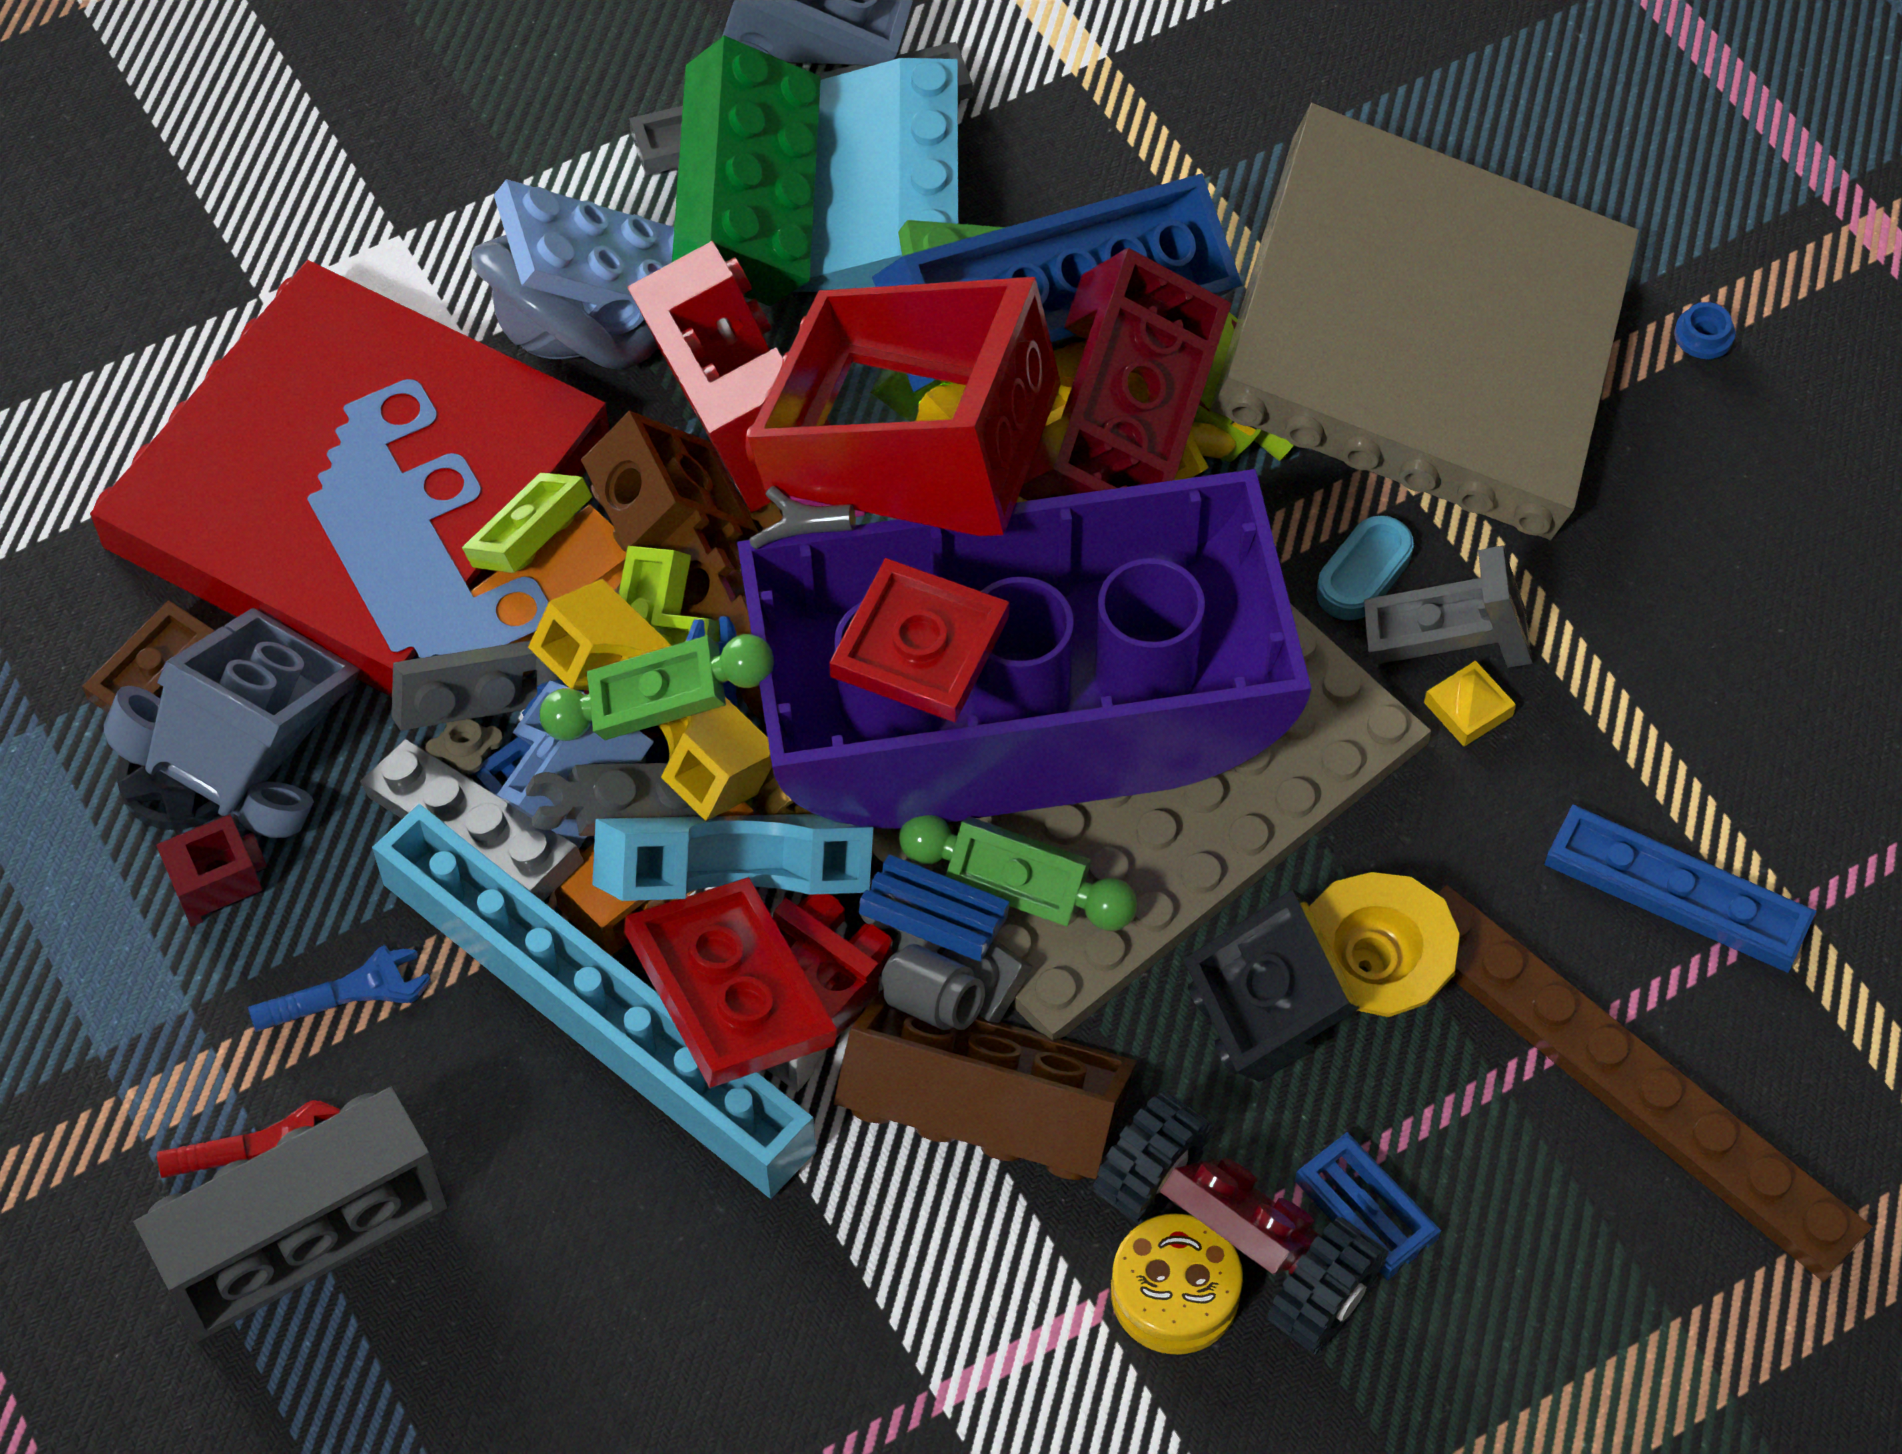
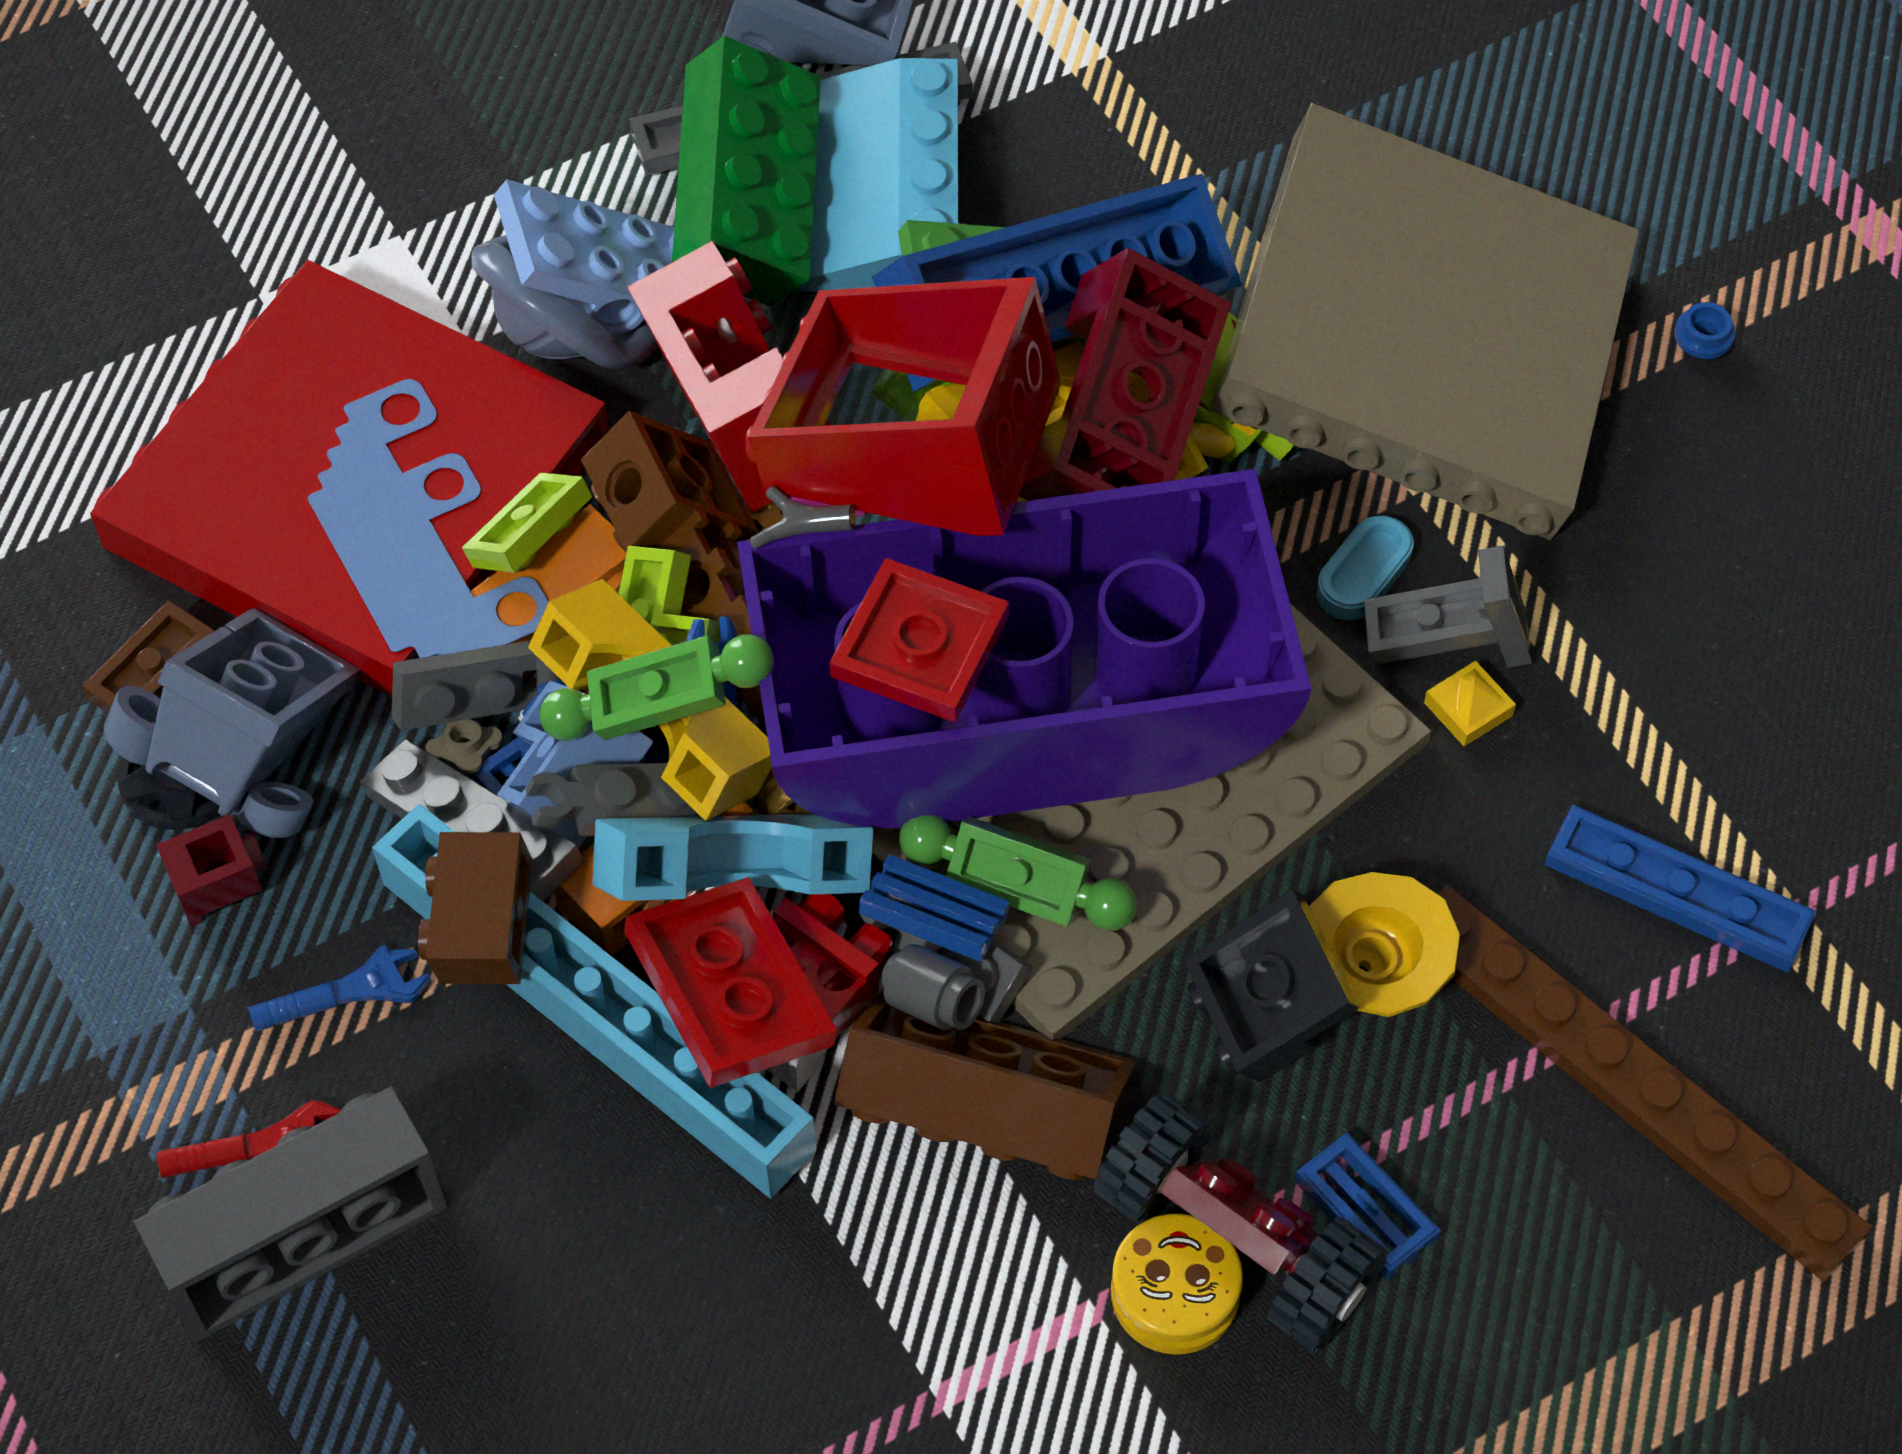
none -> reddish brown brick [418,832,533,984]

